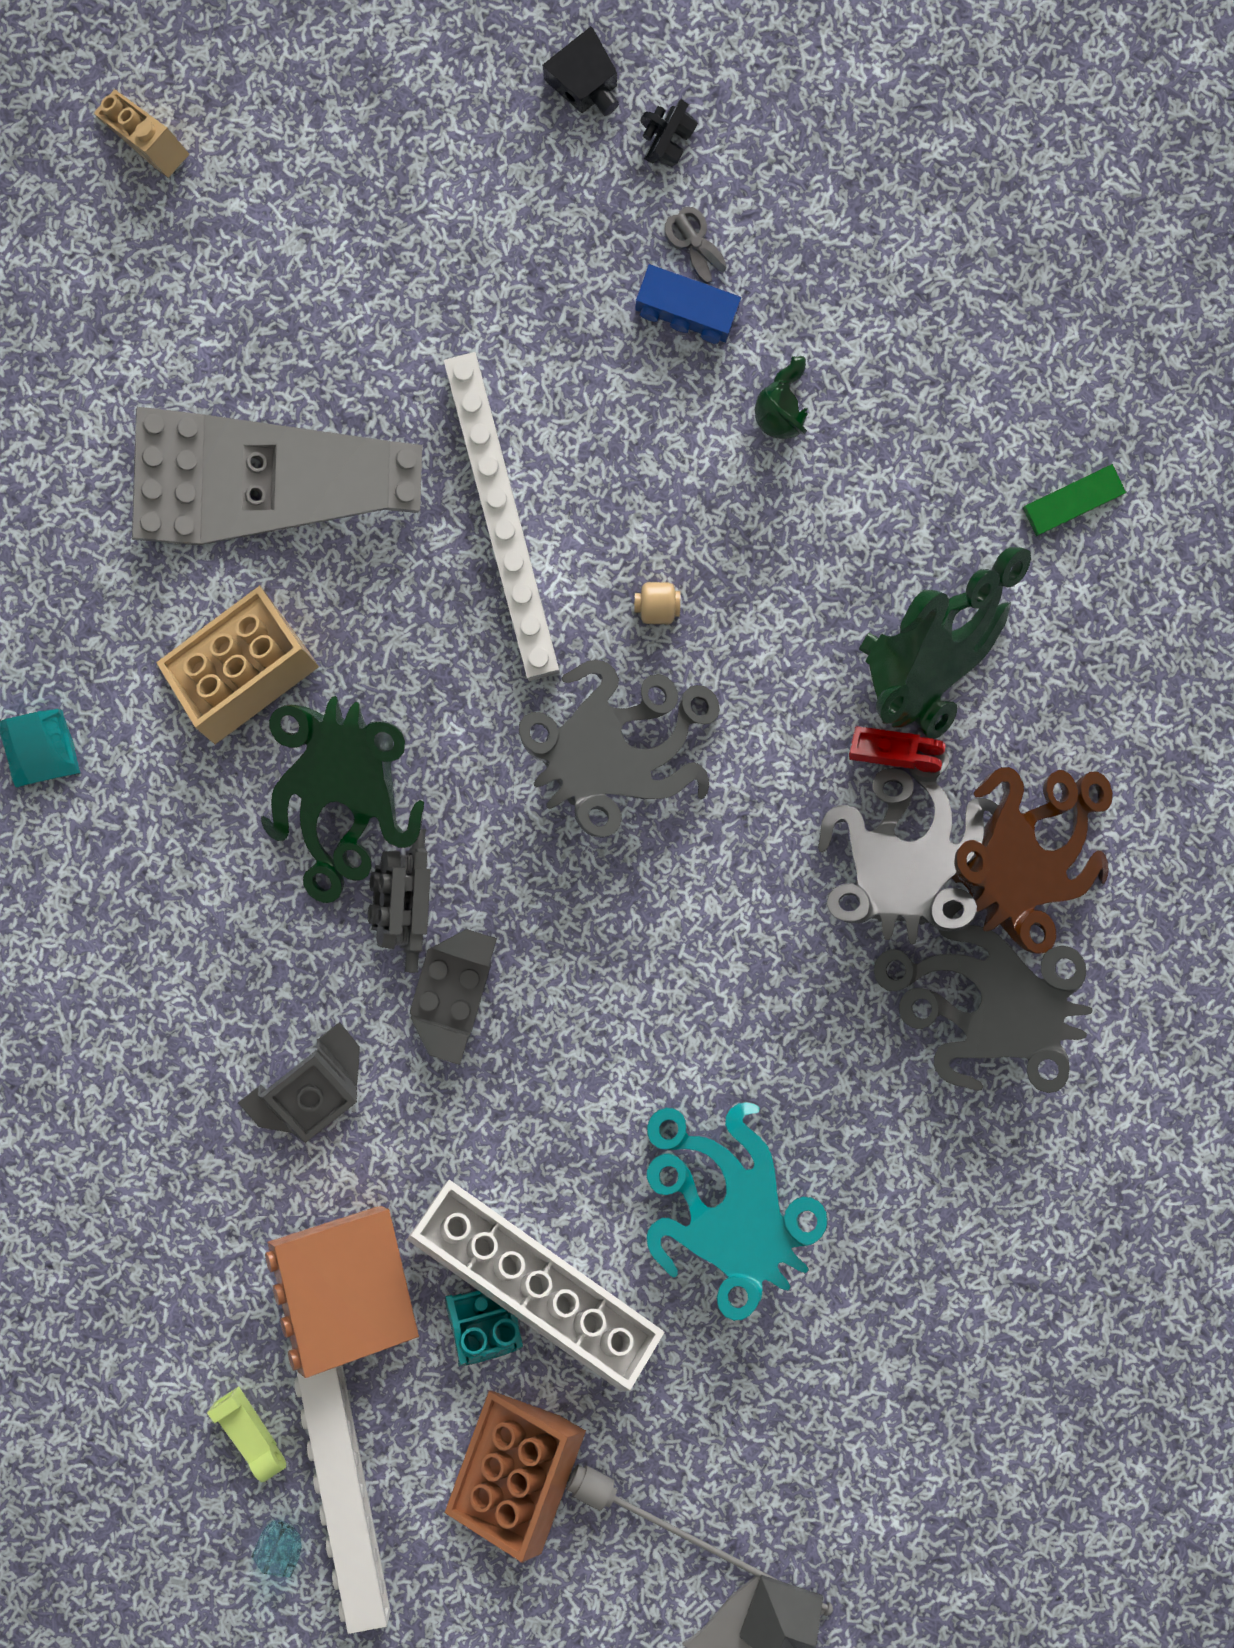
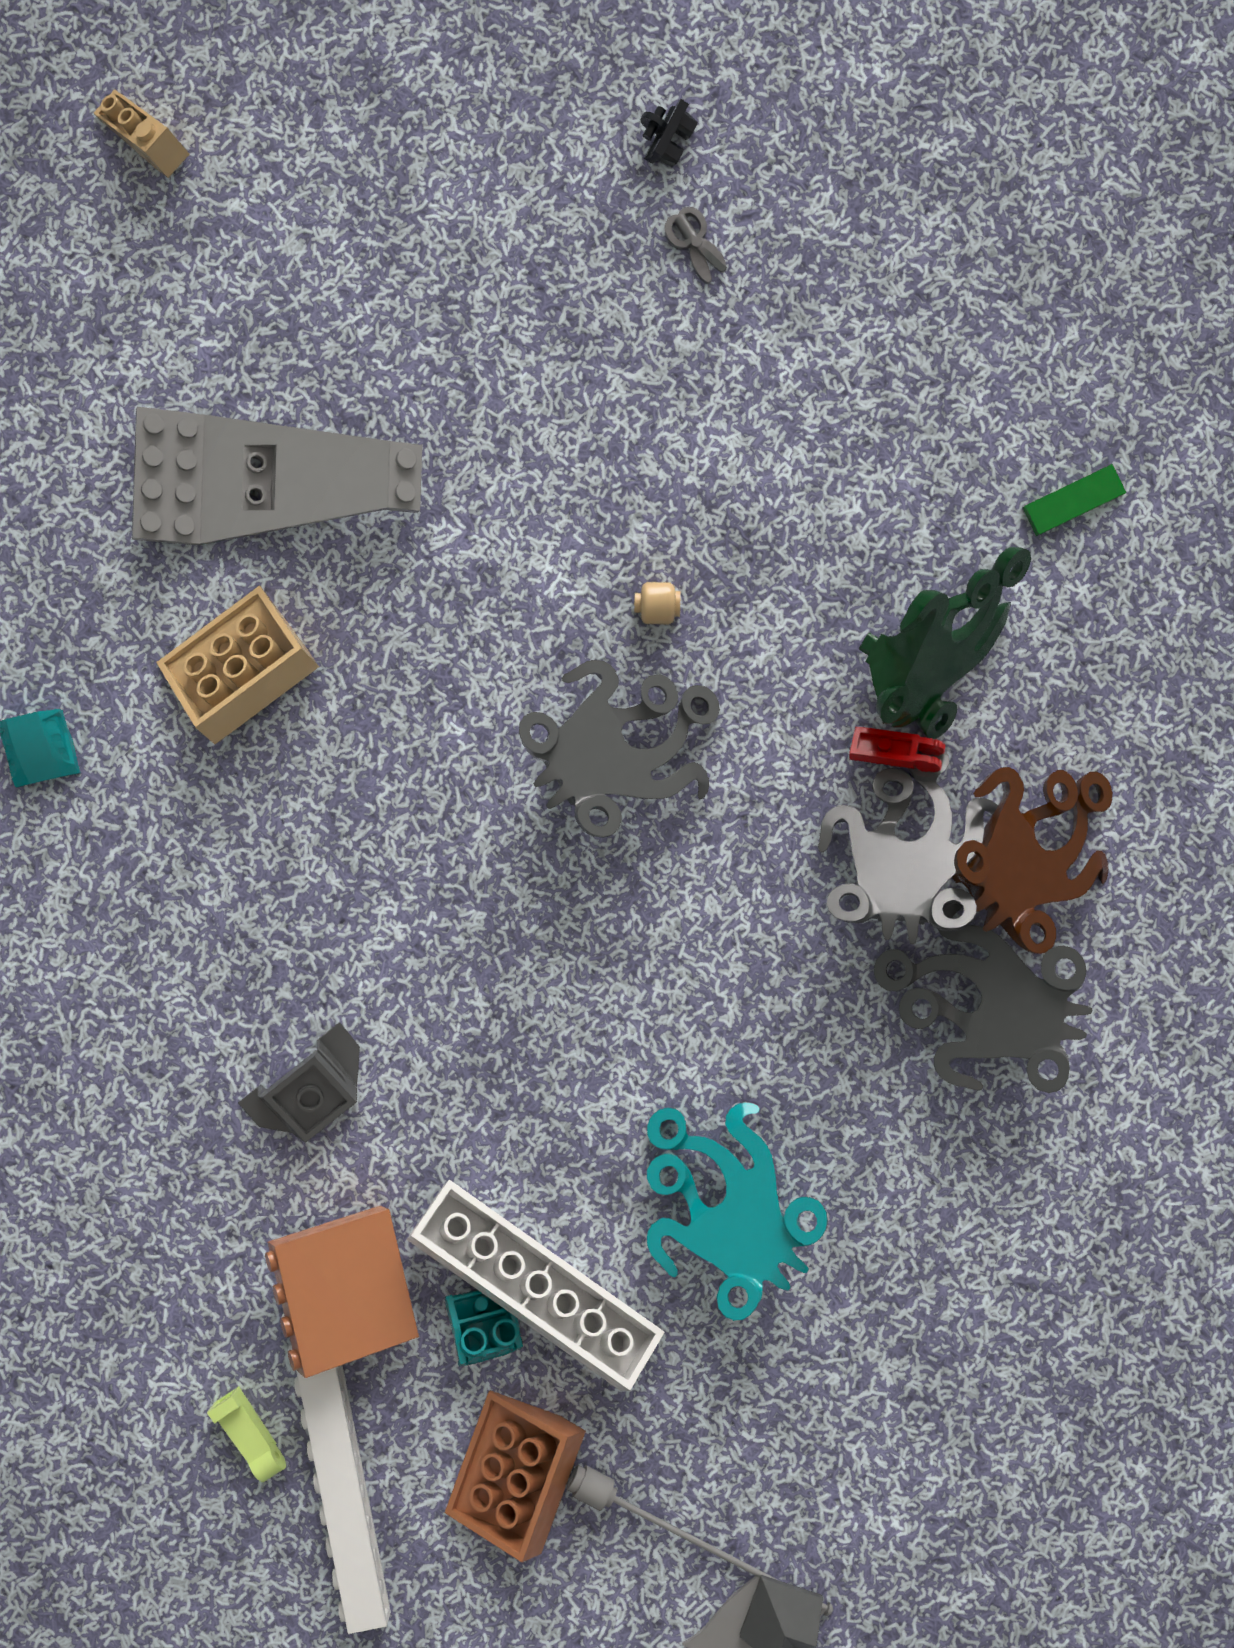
clear light blue brick [251,1520,302,1578] -> none
dark green hips [261,696,424,903] -> none
dark grey piece [368,829,431,973] -> none
dark grey piece [410,929,497,1065] -> none
white brick [444,352,560,681] -> none
black torso [542,26,619,116] -> none
blue brick [635,264,741,344] -> none
dark green piece [755,356,808,439] -> none

